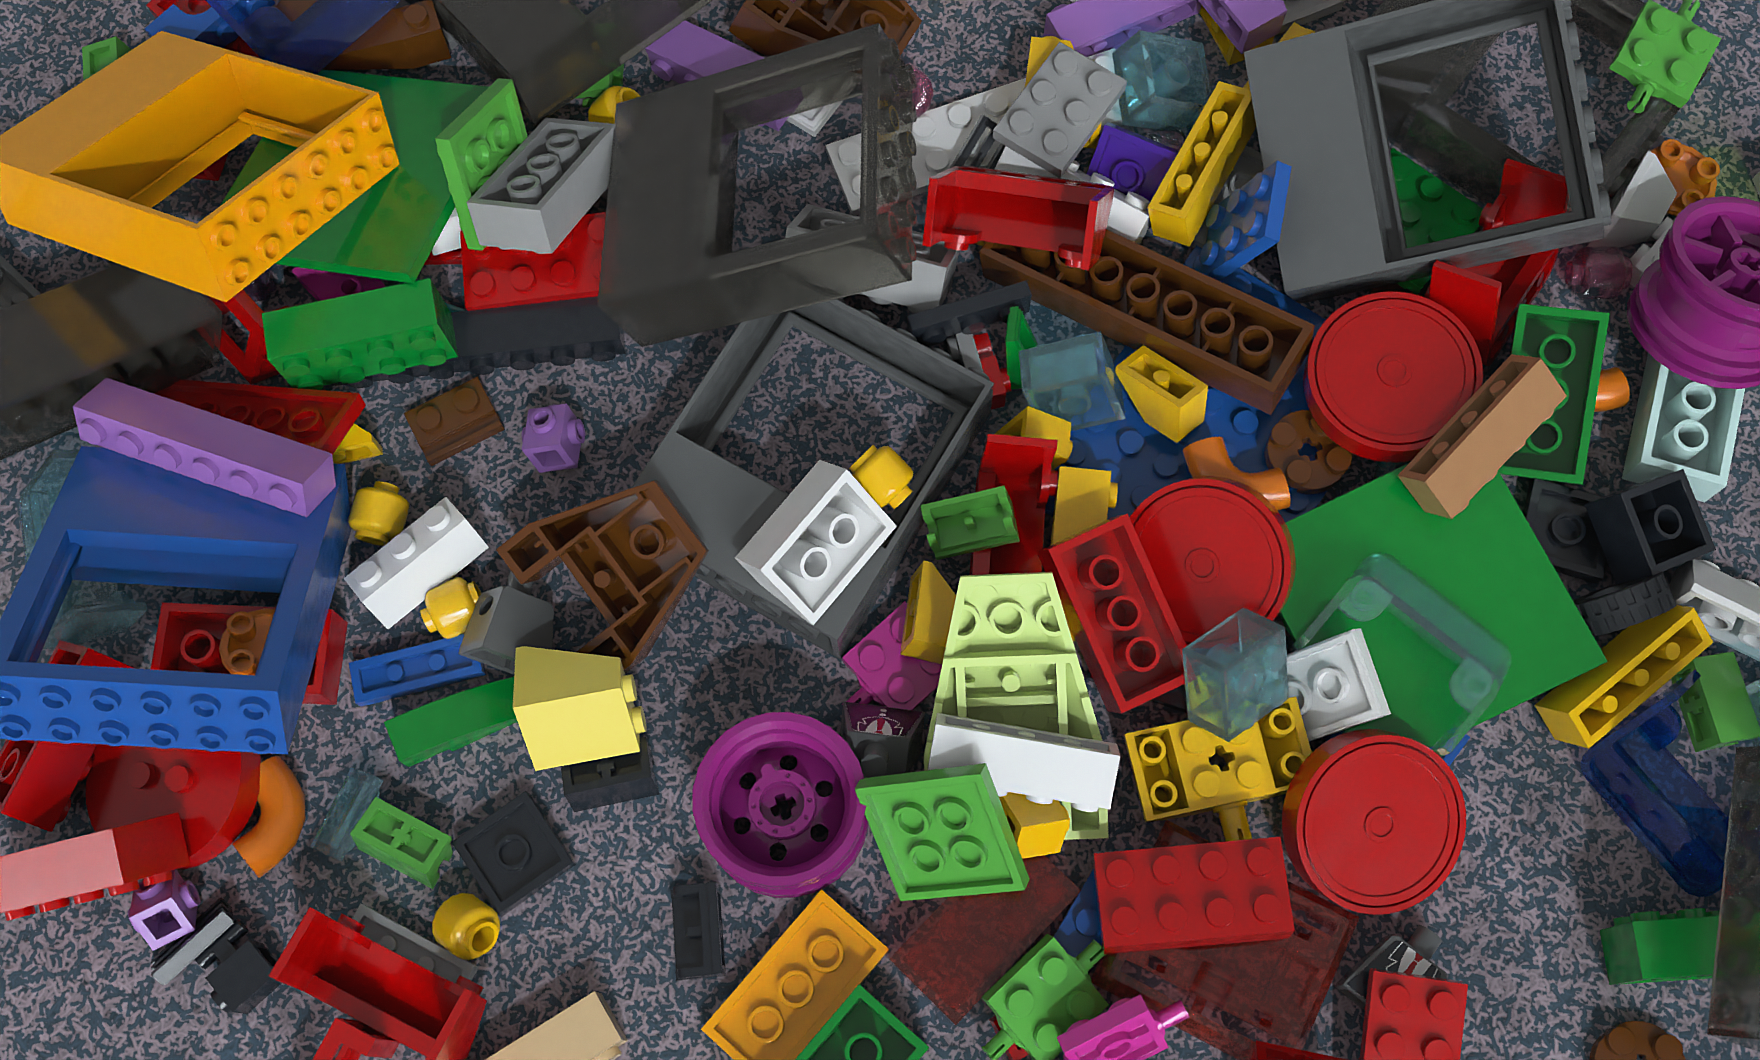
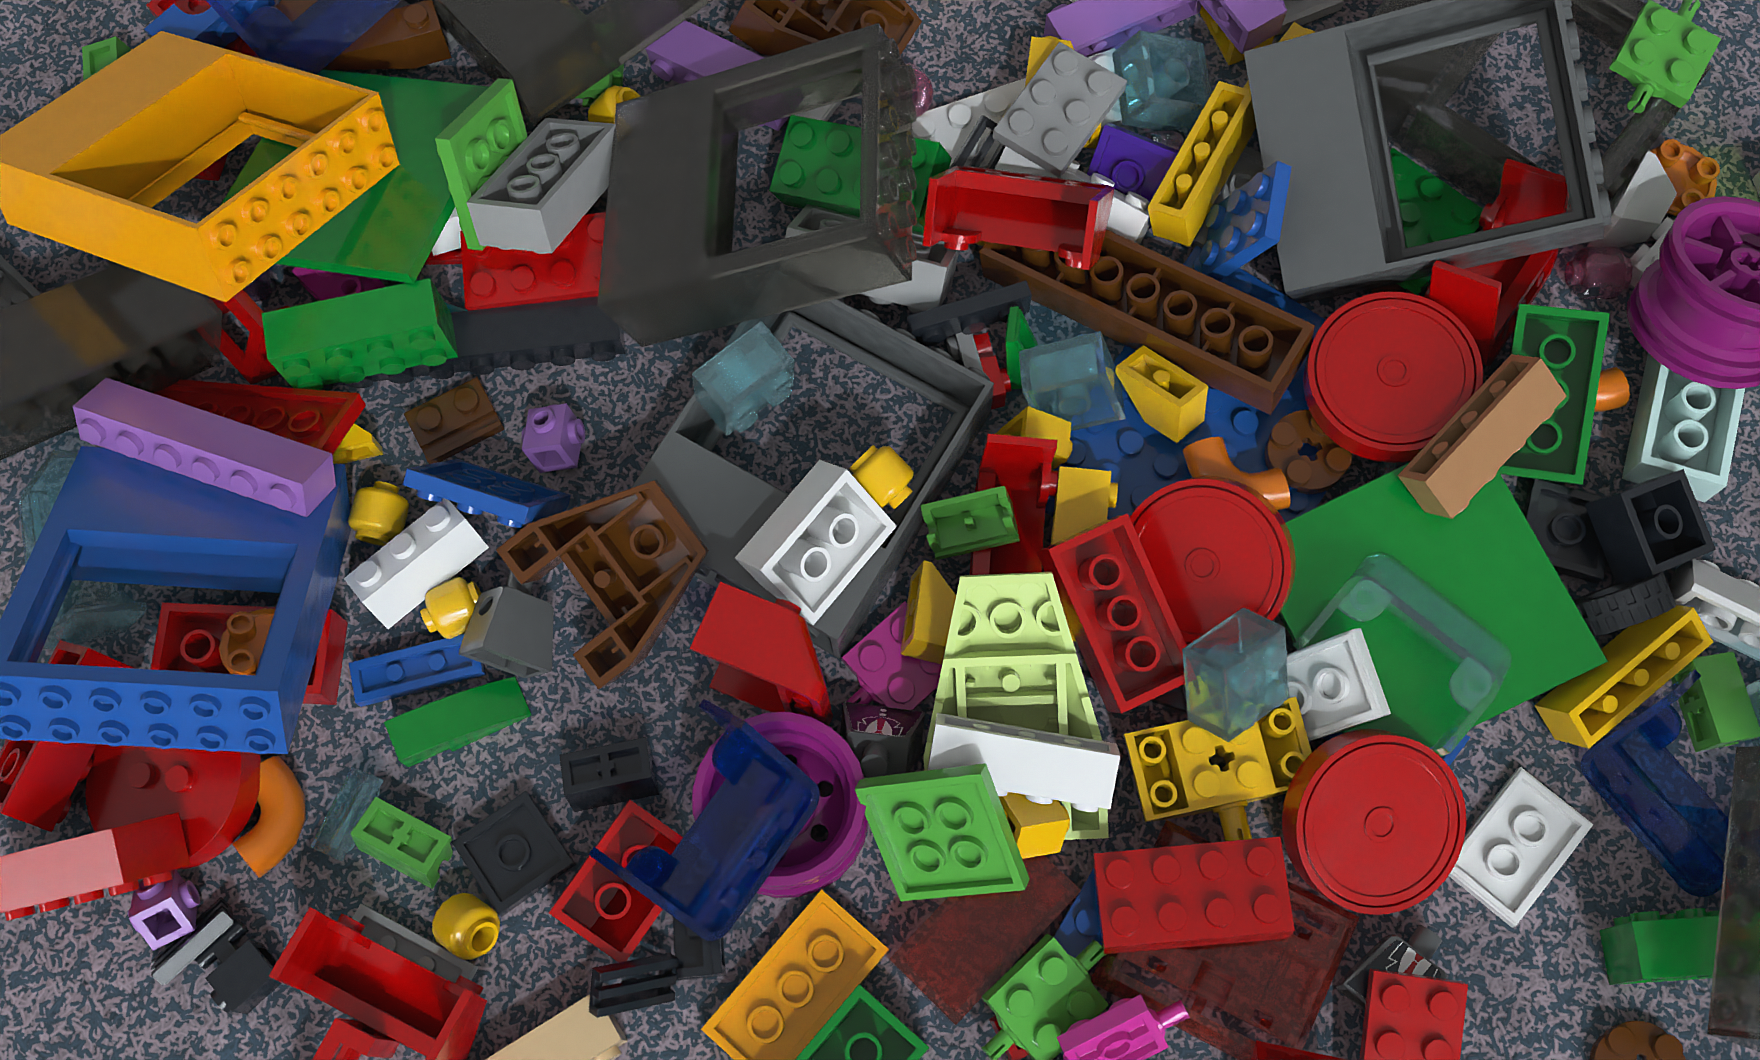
light yellow slope [513,646,646,771] -> none
none -> blue plate [403,459,571,528]
none -> red slope [549,800,703,963]
none -> clear blue windscreen [588,699,820,941]
none -> black tile [589,953,678,1018]
none -> red windscreen [690,582,833,726]
none -> clear light blue brick [692,321,795,436]
none -> green brick [769,115,952,233]
none -> white tile [1448,767,1593,927]

